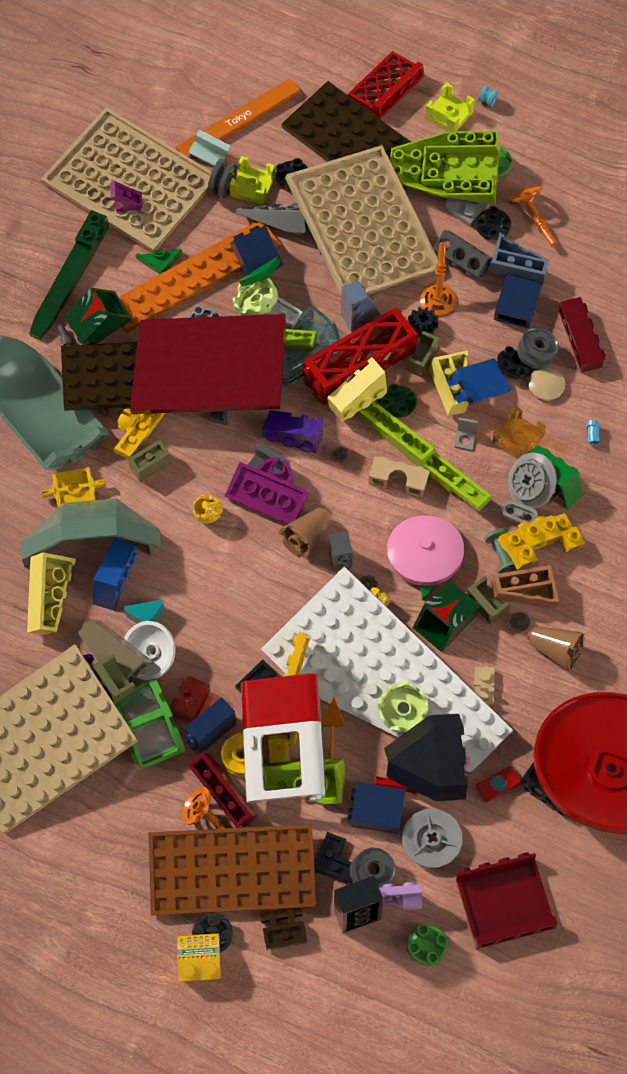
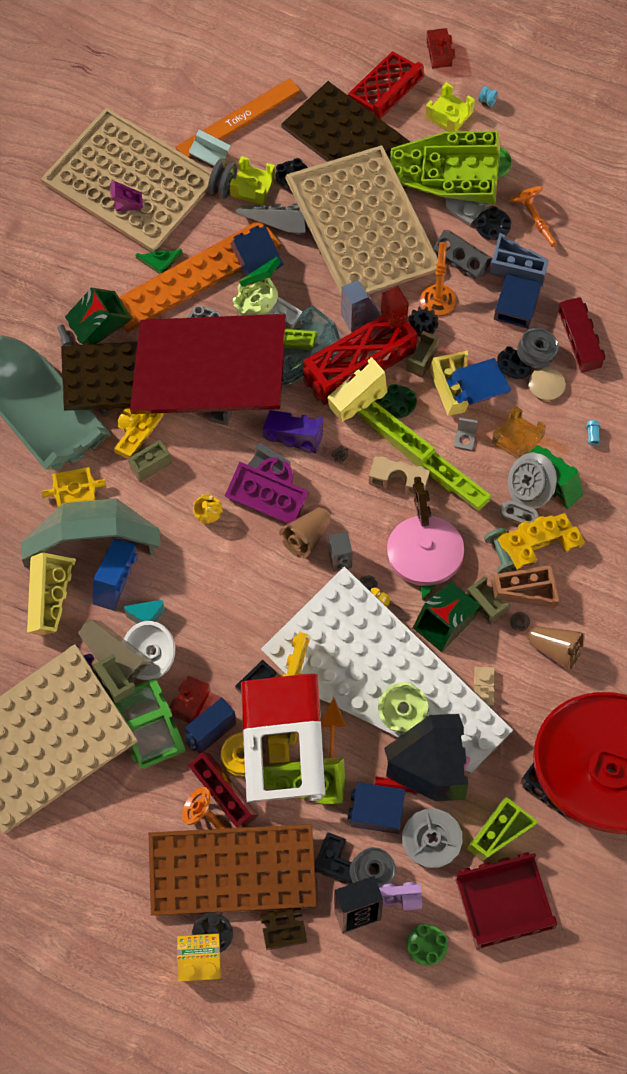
dark green piece [30,210,110,340] -> none
red tile [476,765,521,803] -> none
none -> clear red brick [381,286,409,329]
none -> dark brown plate [413,477,431,527]
none -> clear red brick [426,28,455,69]
none -> lime wedge [467,797,539,861]

